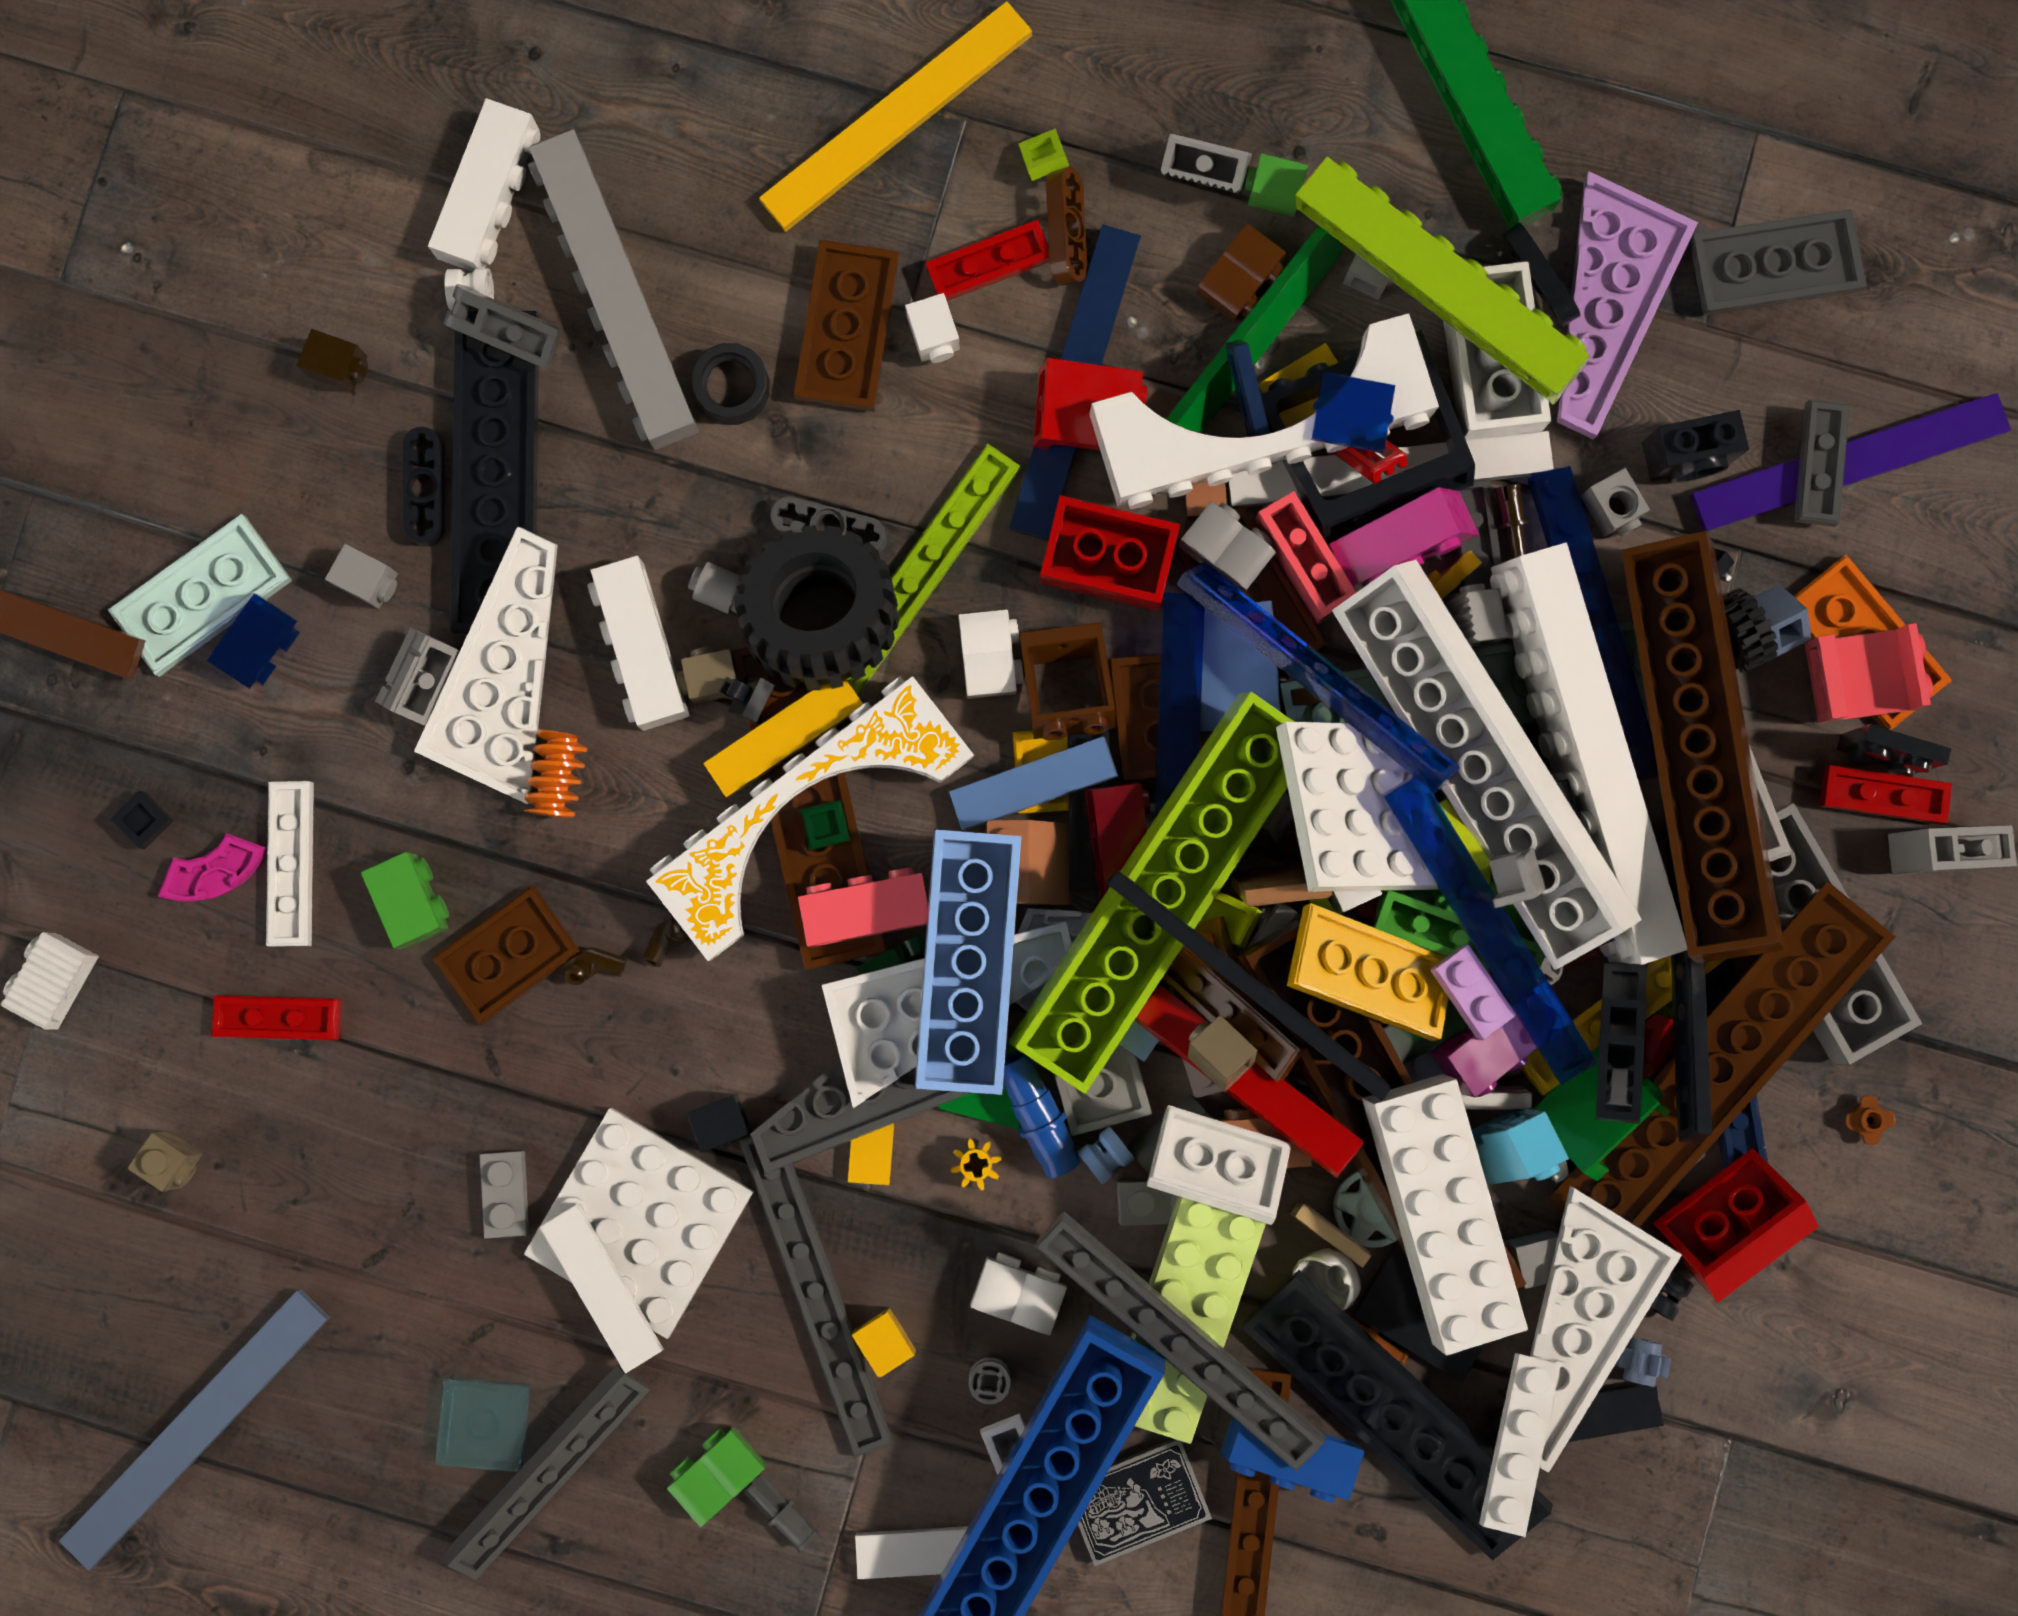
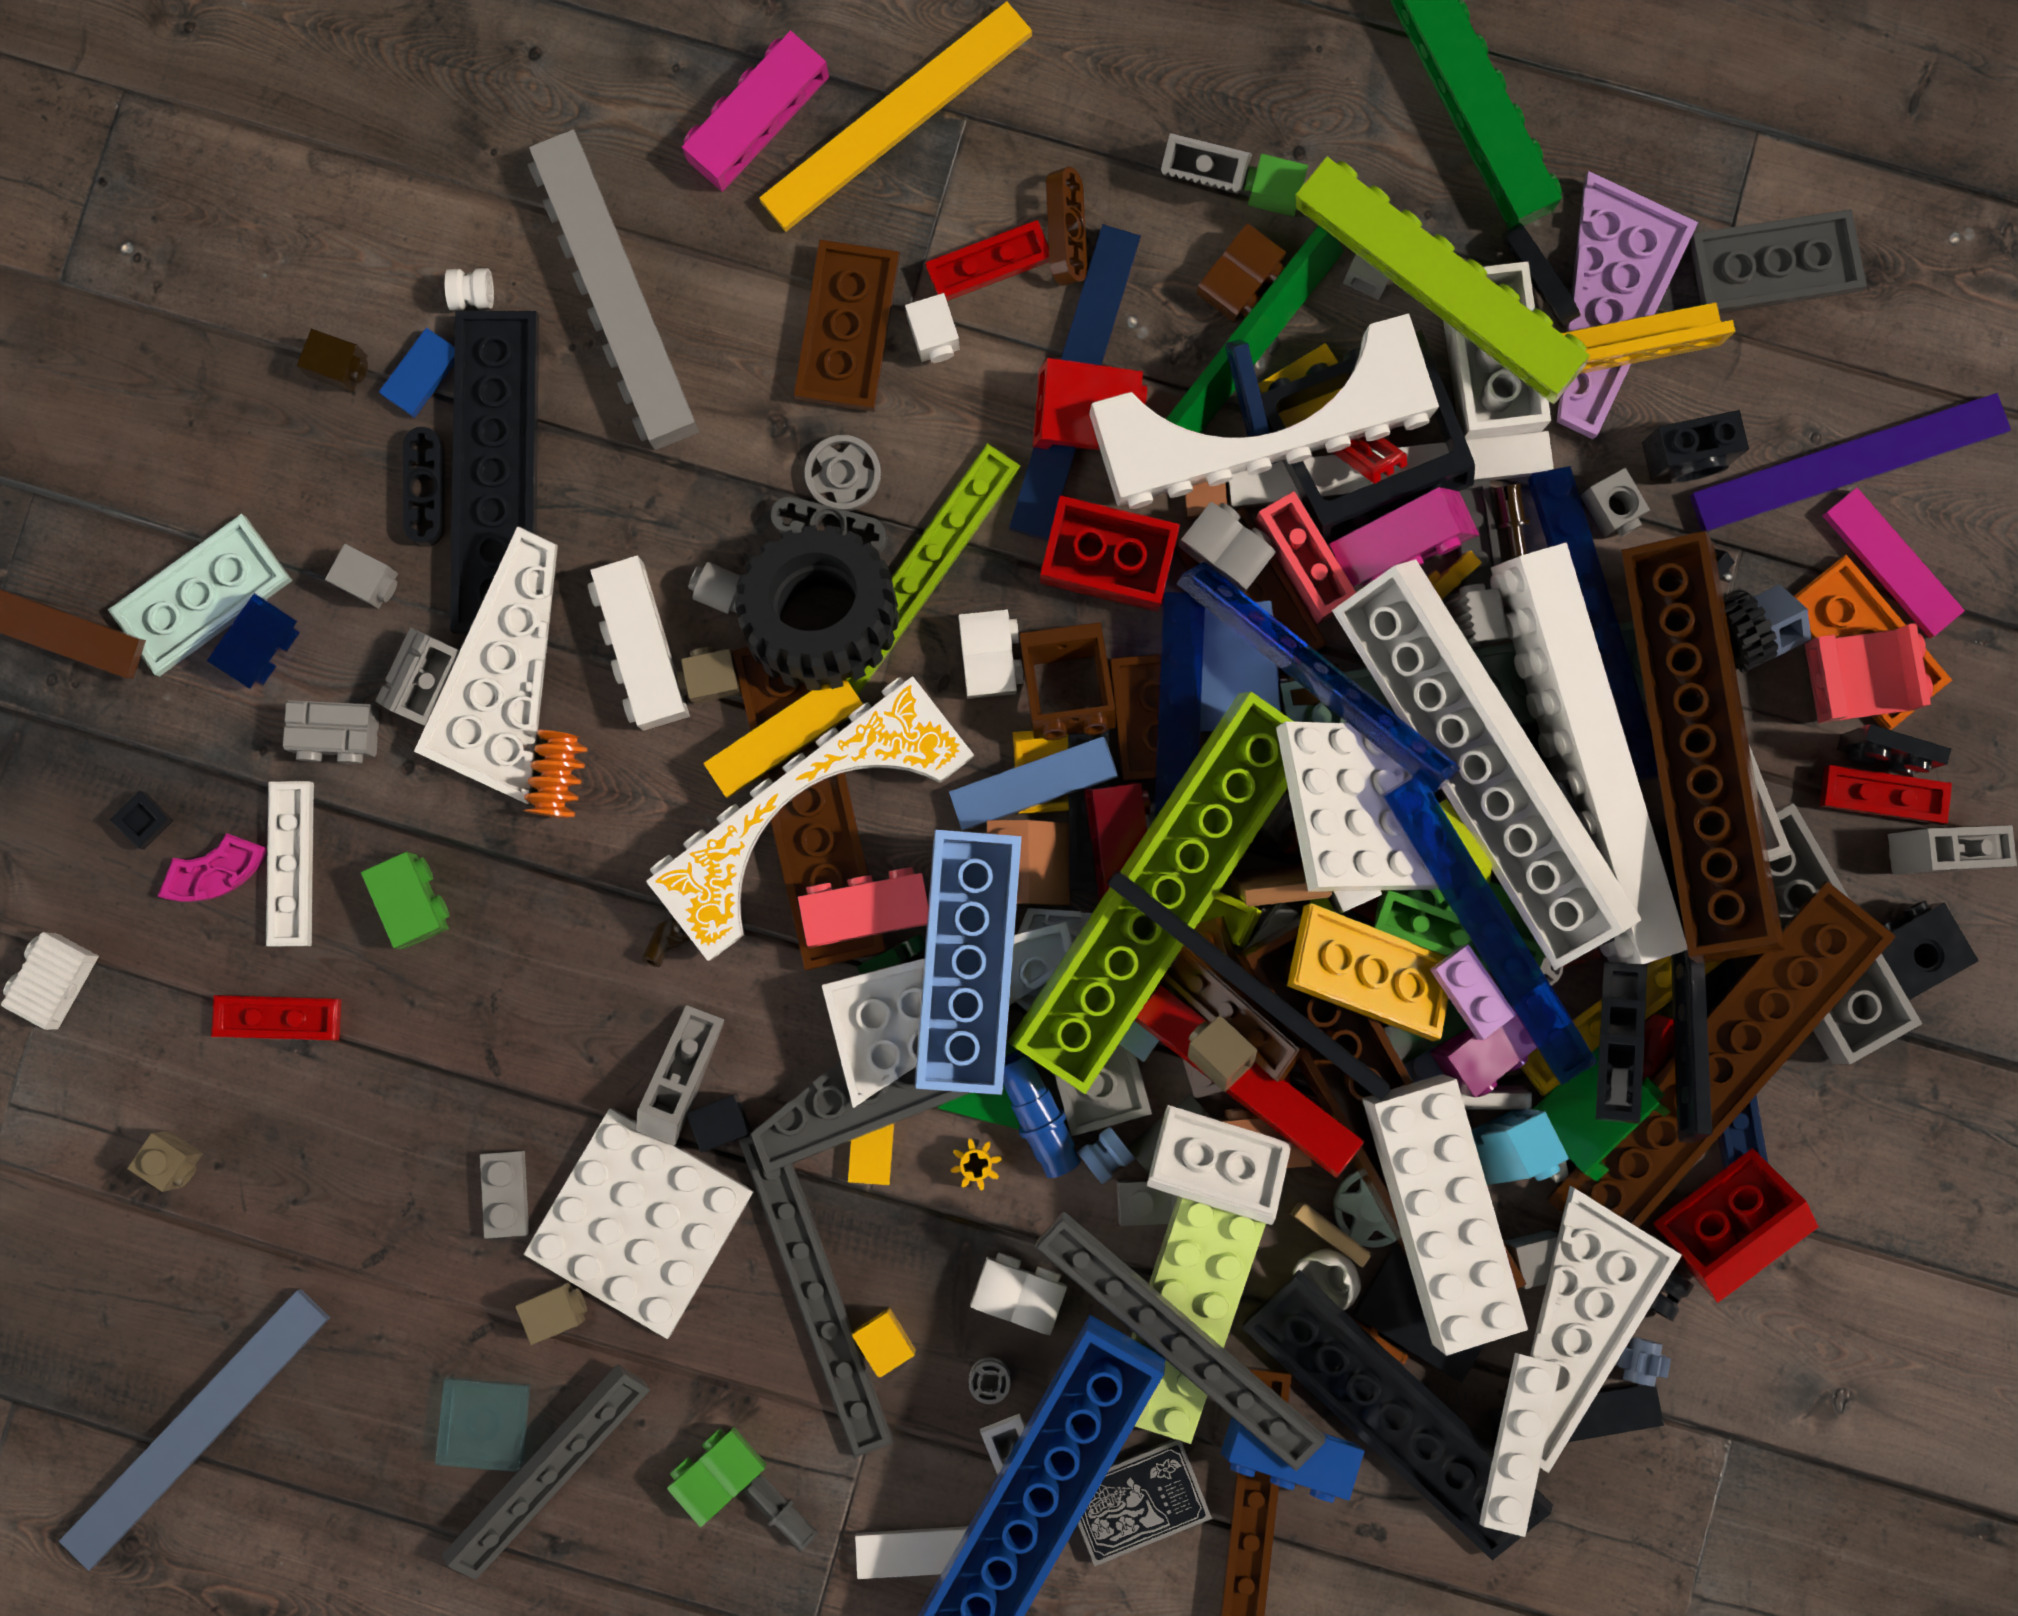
white brick [428,98,540,272] -> none
reddish brown tile [431,885,582,1025] -> none
dark grey plate [443,284,563,368] -> none
white tile [540,1204,664,1374] -> none
dark brown arm [564,947,627,986] -> none
black tyre [691,343,770,425] -> none
black tile [719,674,774,722] -> none
dark green tile [800,800,851,851] -> none
lime plate [1018,128,1069,181] -> none
clear blue piece [1311,372,1396,454] -> none
light grey panel [1489,848,1545,908] -> none
dark grey tile [1794,400,1850,527] -> none
dark orange plate [1844,1095,1896,1146] -> none
none -> light grey brick [283,700,380,764]
none -> blue tile [379,327,455,418]
none -> dark tan brick [515,1282,587,1345]
none -> light grey slope [636,1005,725,1145]
none -> dark pink brick [682,30,829,192]
none -> light grey wheel [805,435,881,511]
none -> yellow fence [1561,302,1736,374]
none -> dark pink tile [1822,487,1965,639]
none -> black brick [1880,900,1979,1000]

